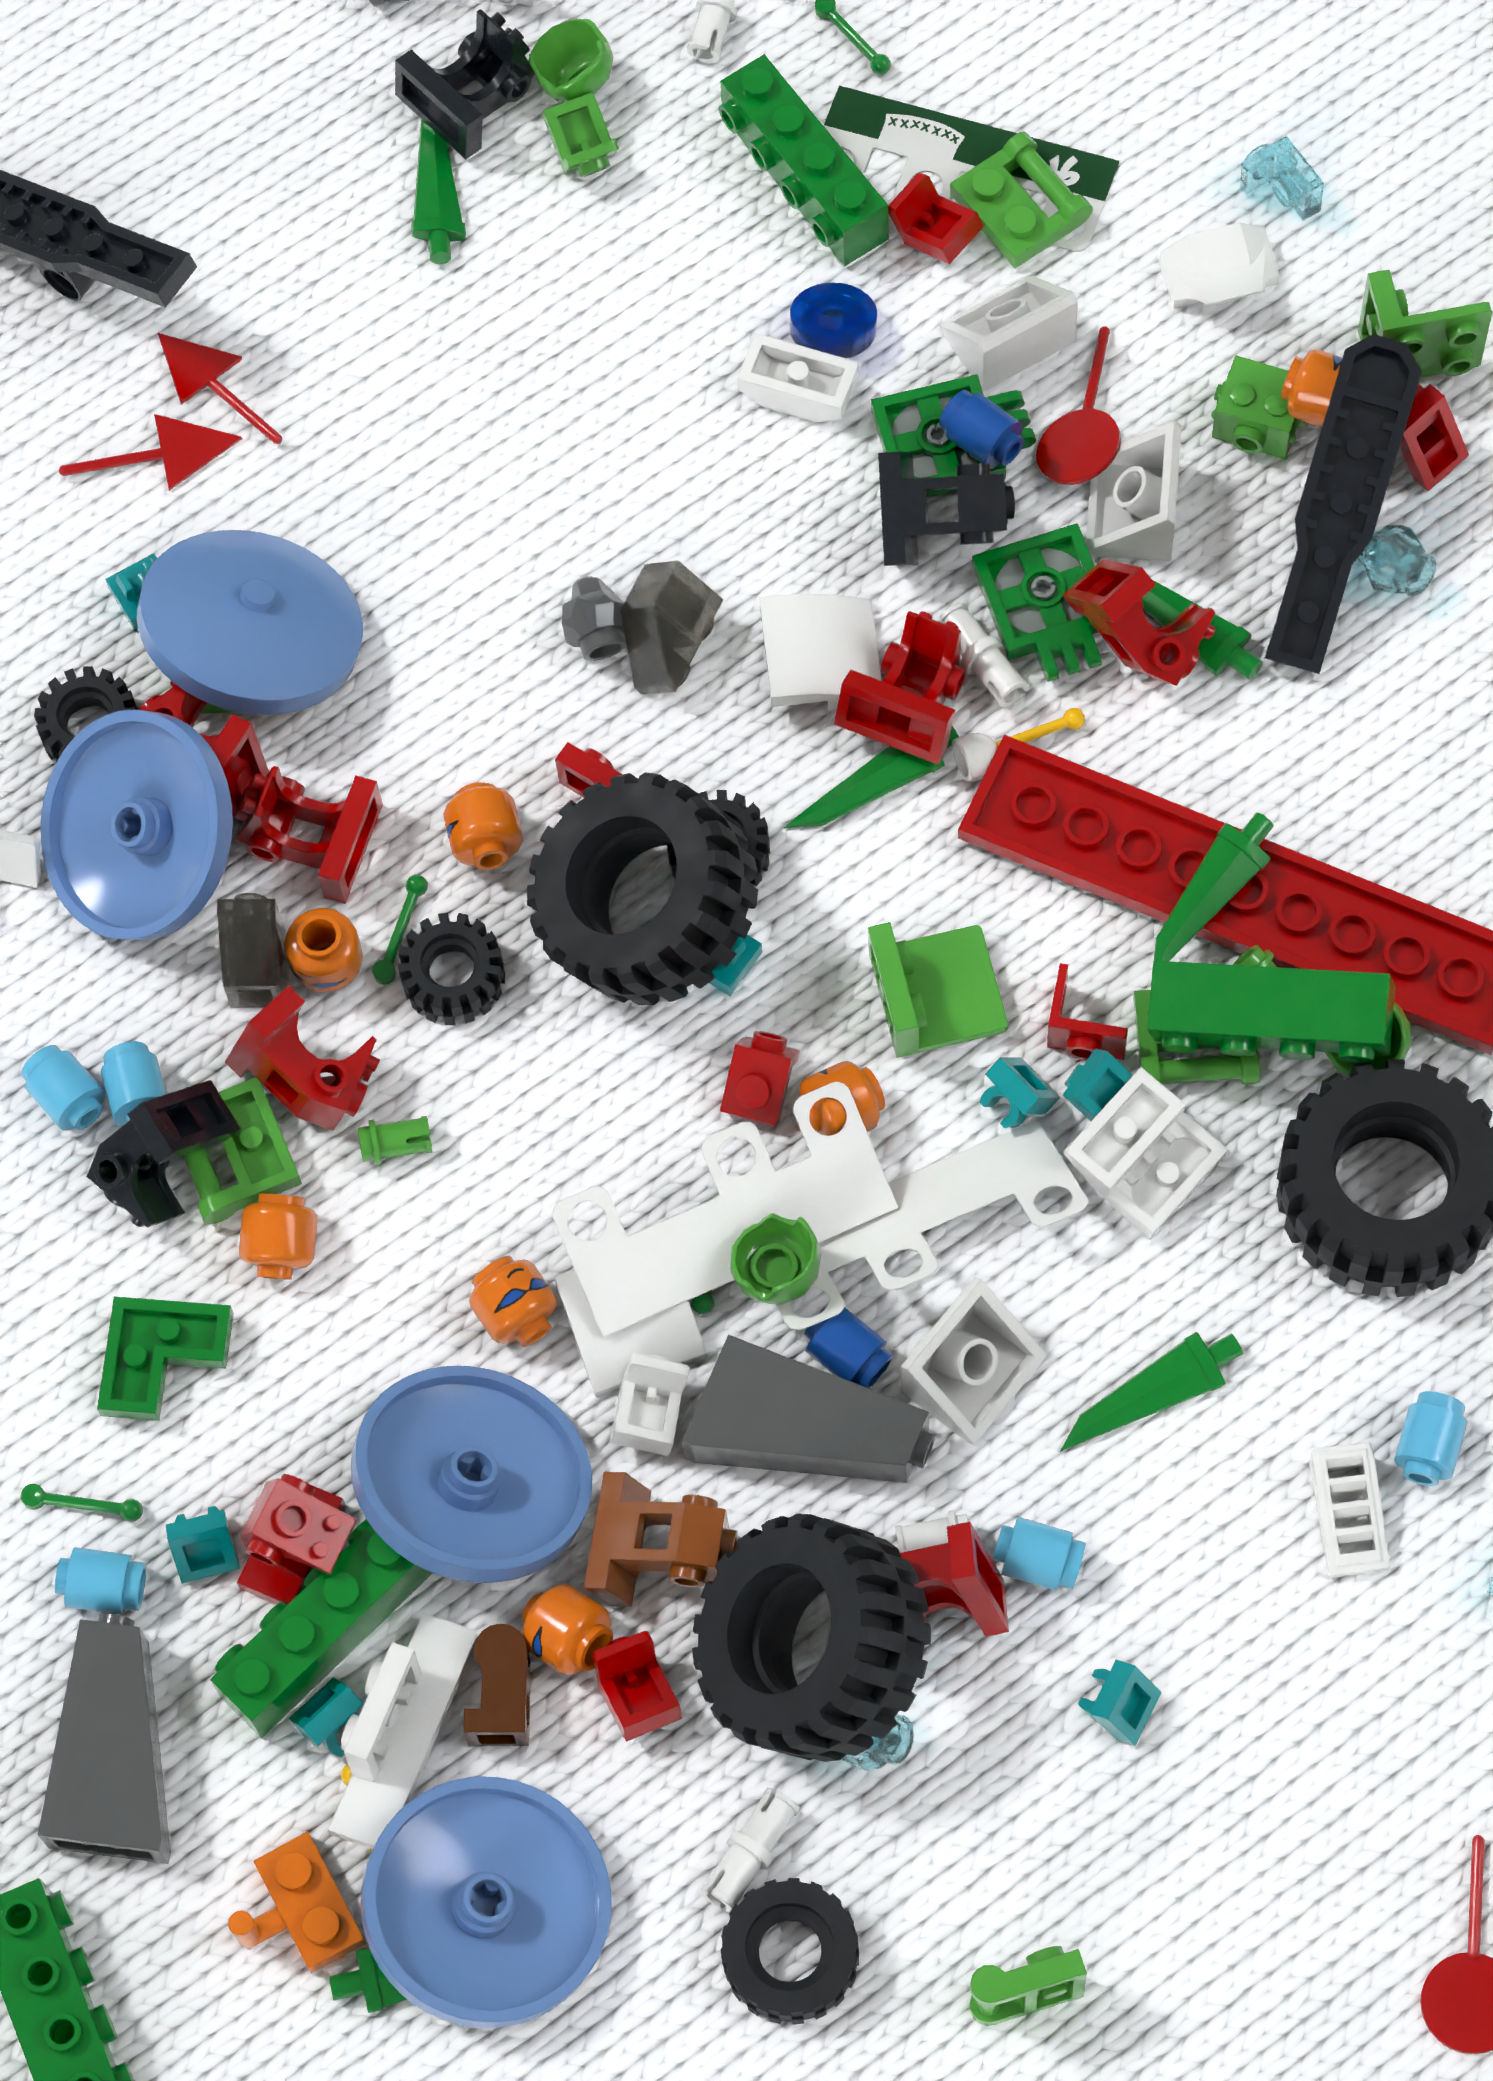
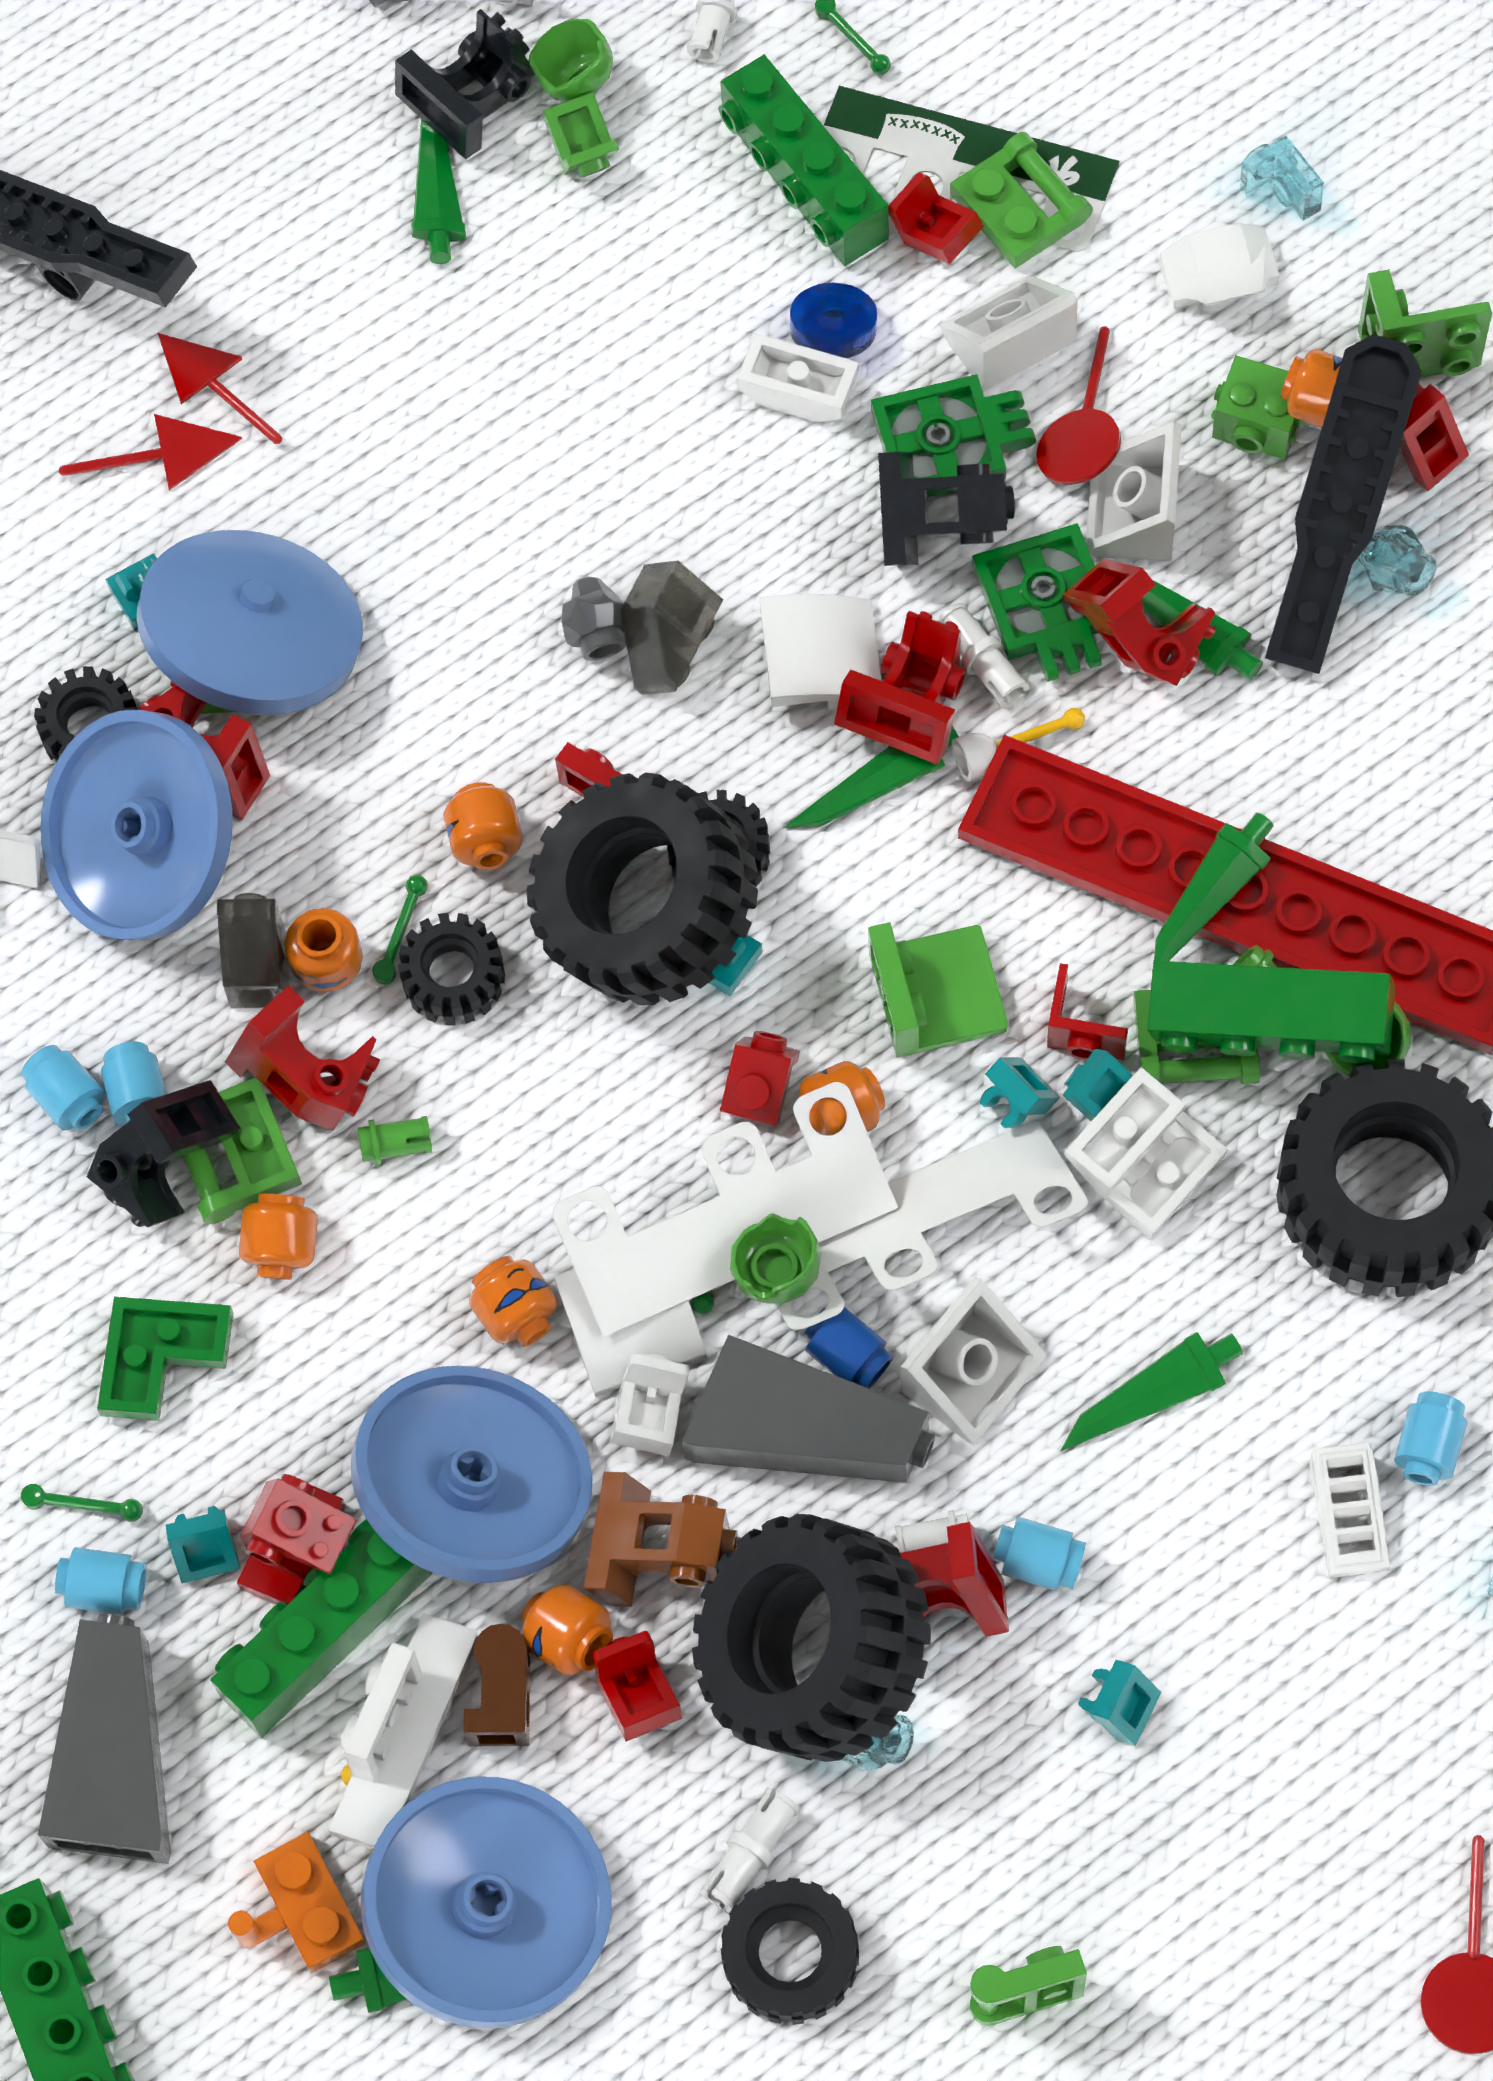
red tile [234,766,383,904] -> none
teal tile [288,1677,363,1758] -> none
blue brick [939,390,1024,469] -> none

